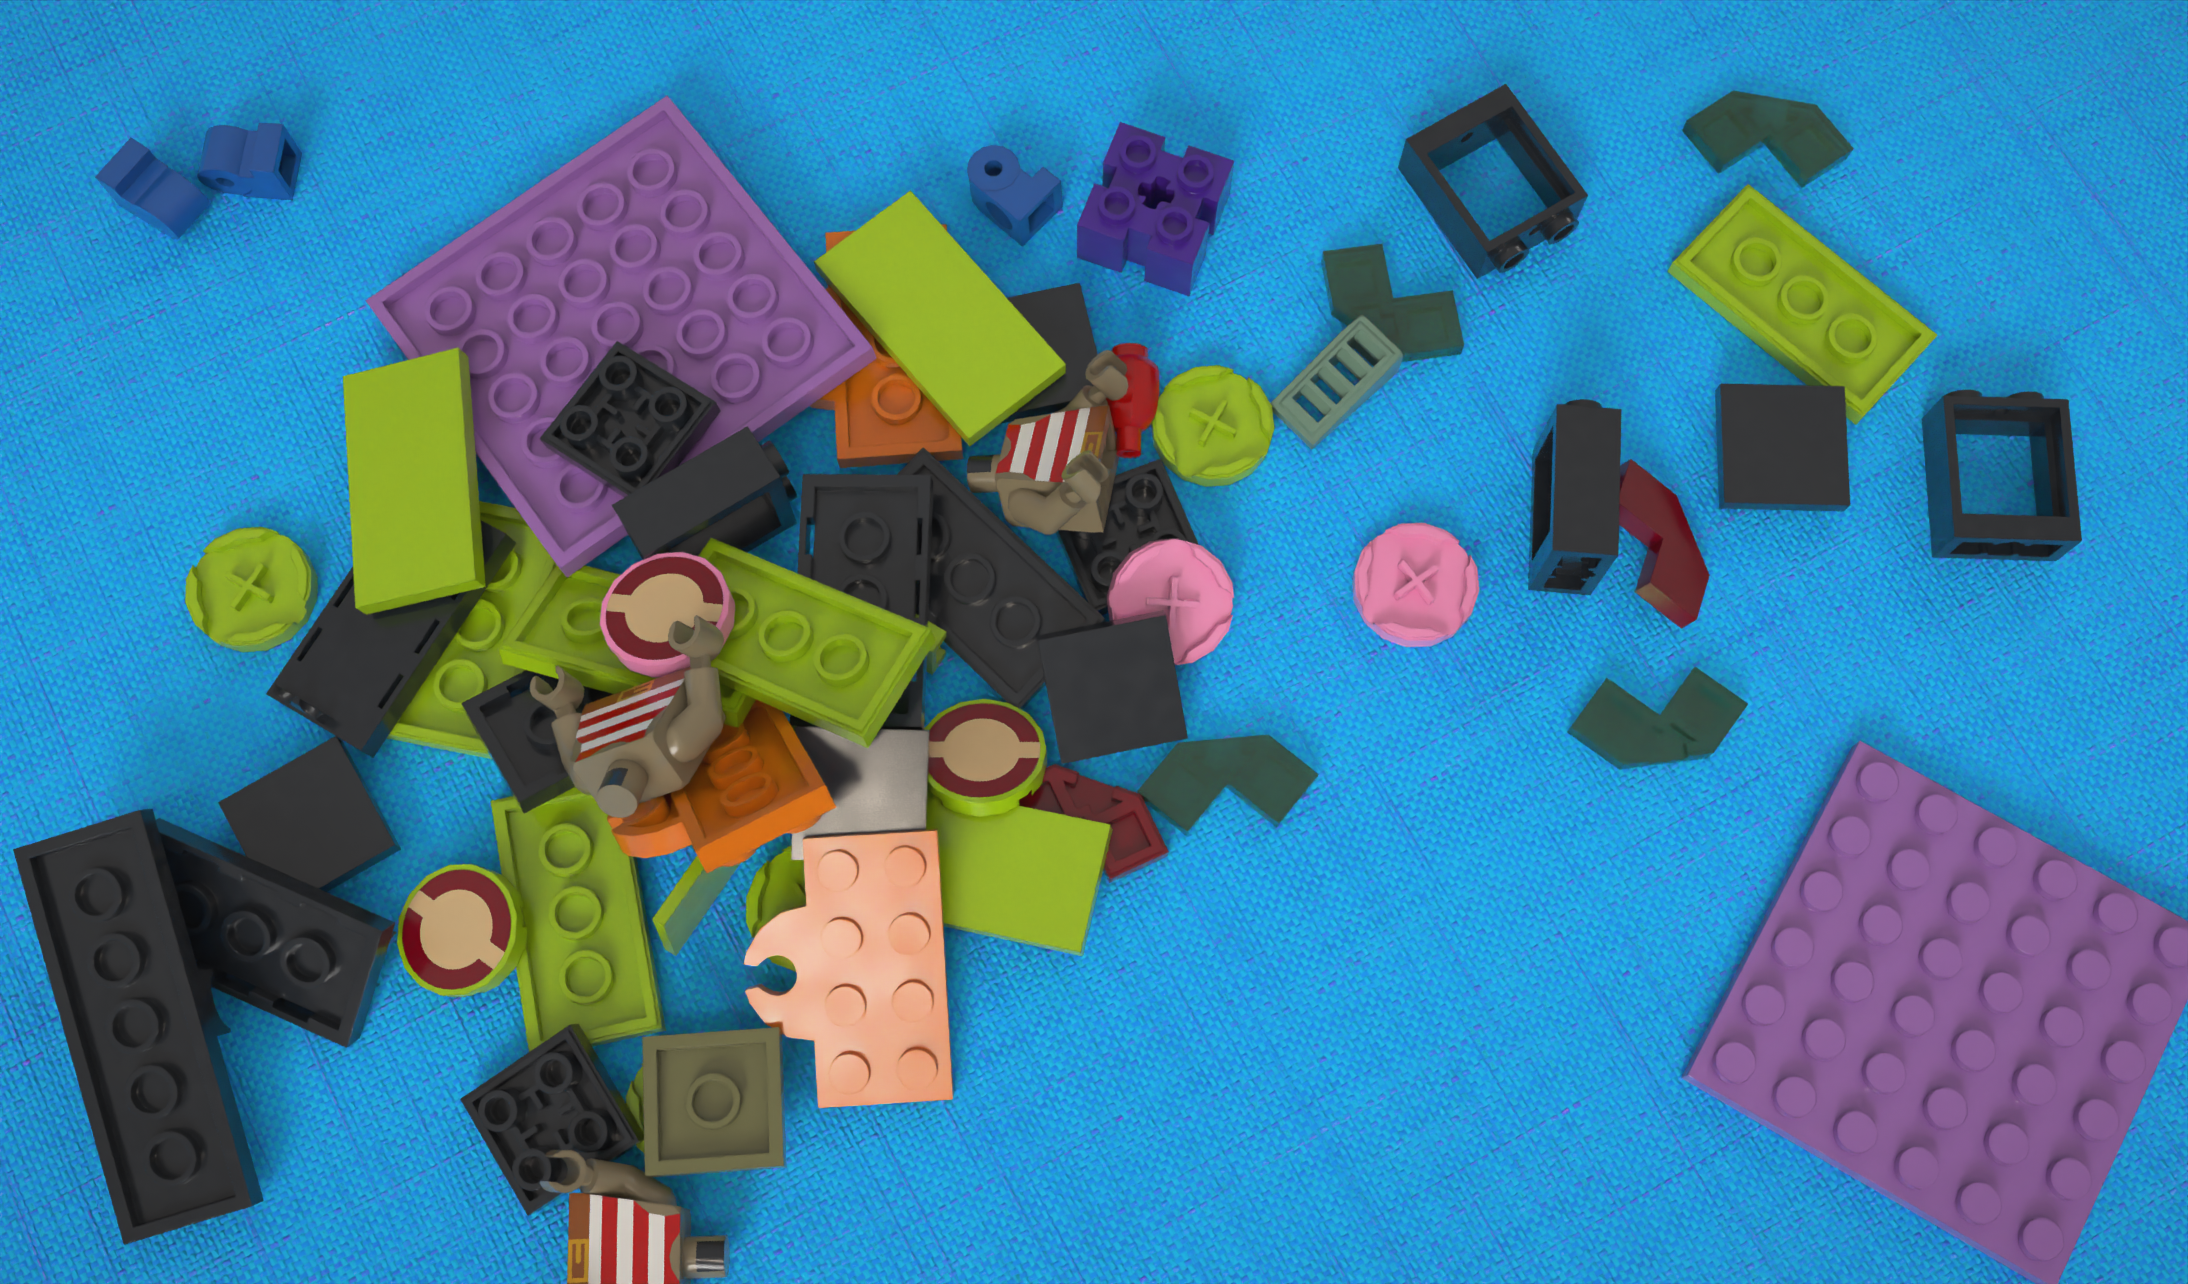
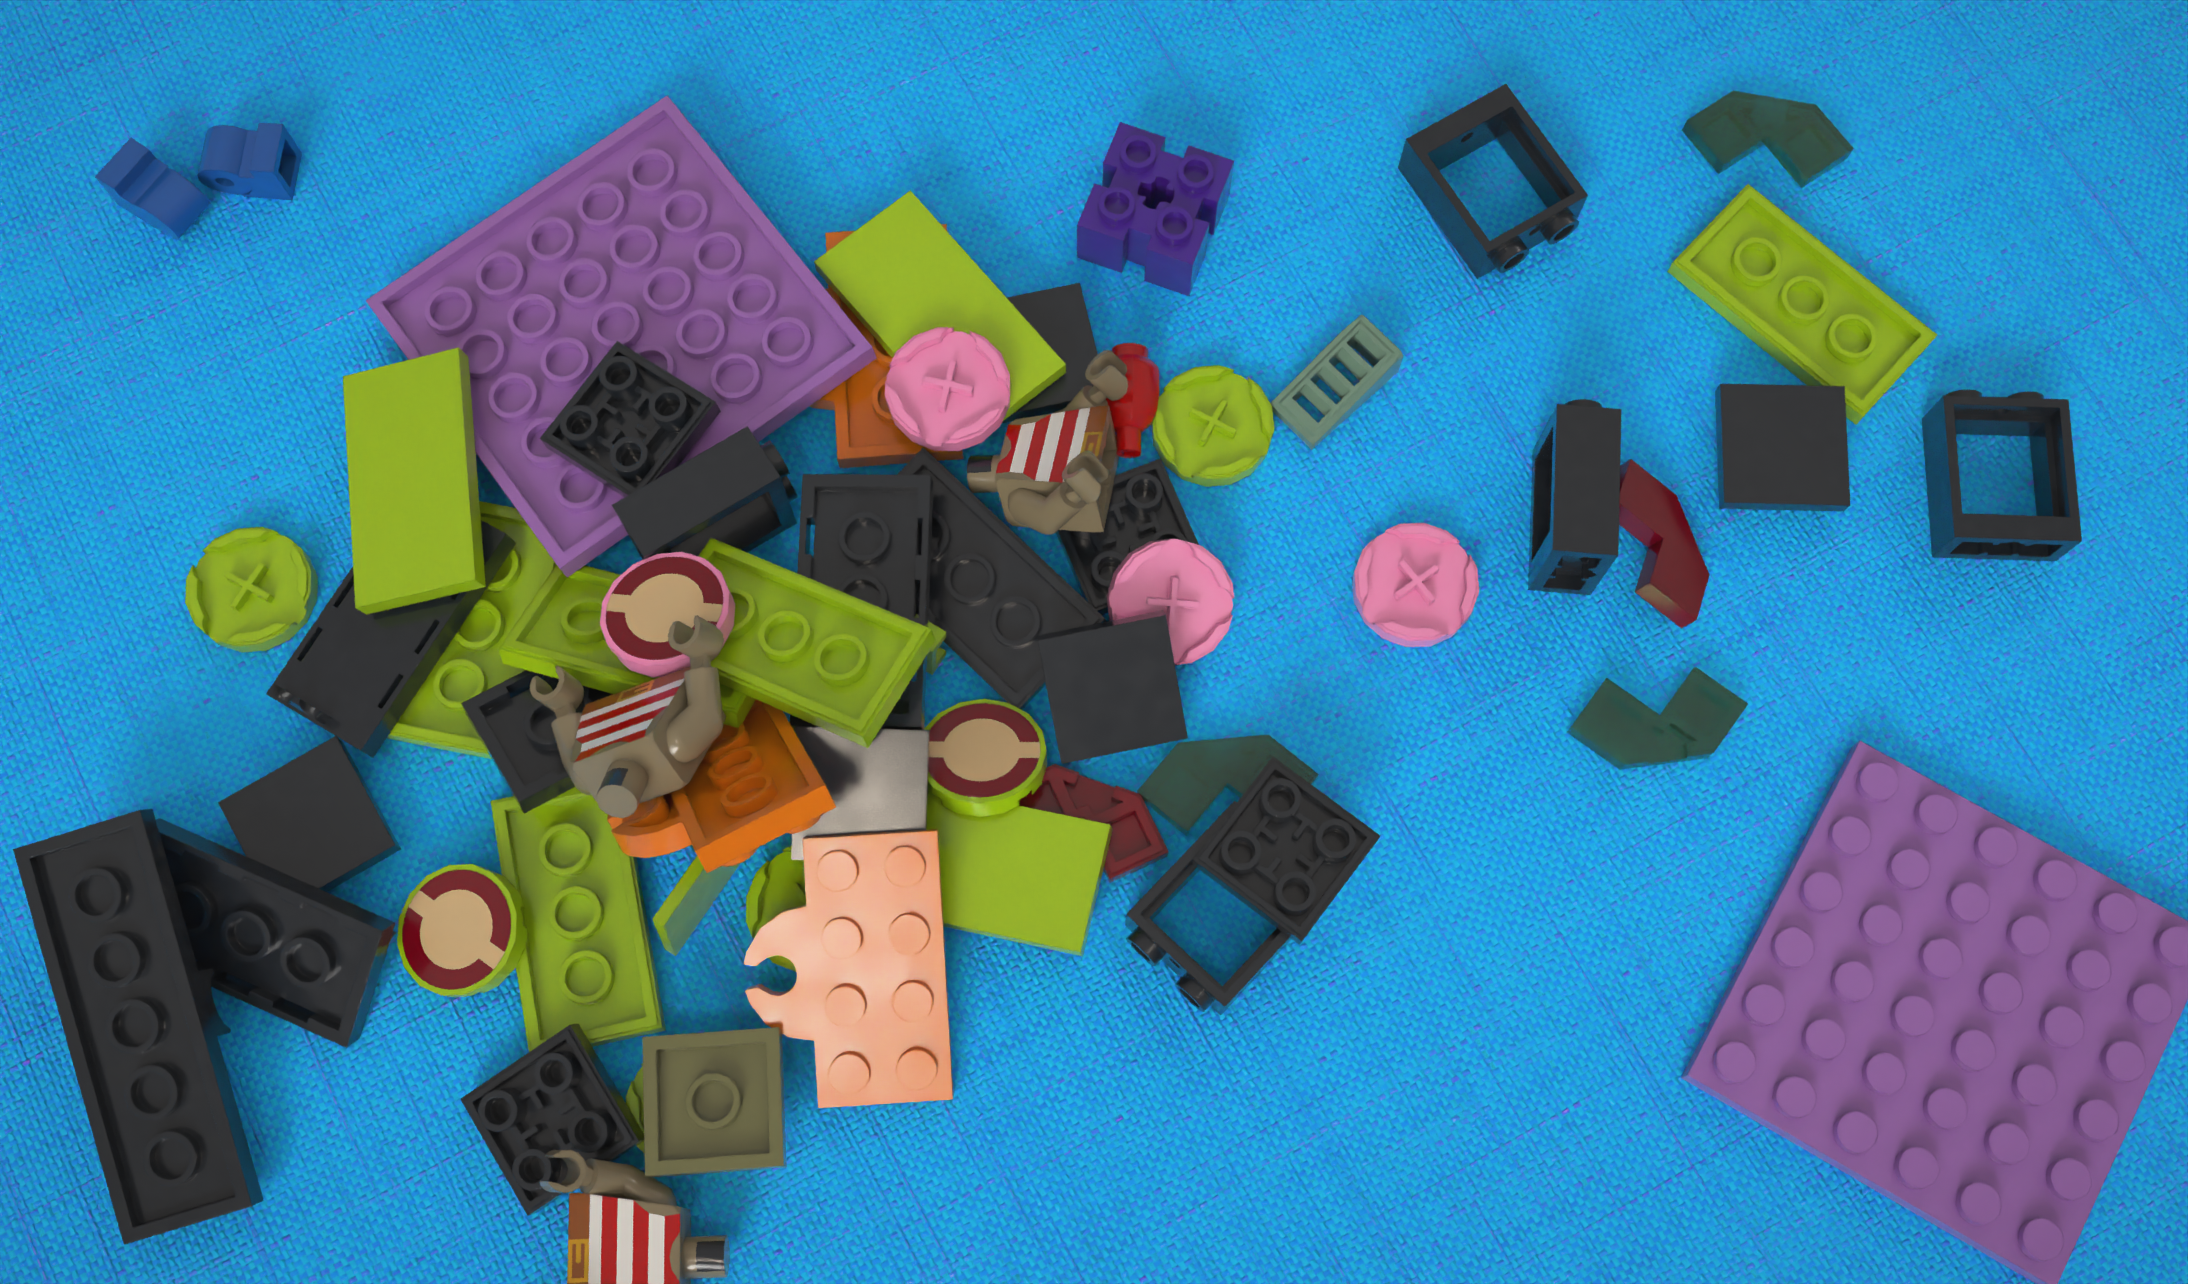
blue leg [967,145,1063,247] -> none
clear green tile [1321,244,1464,362] -> none
none -> bright pink tile [885,327,1011,451]
none -> black window [1125,801,1292,1015]
none -> black tile [1192,757,1380,945]

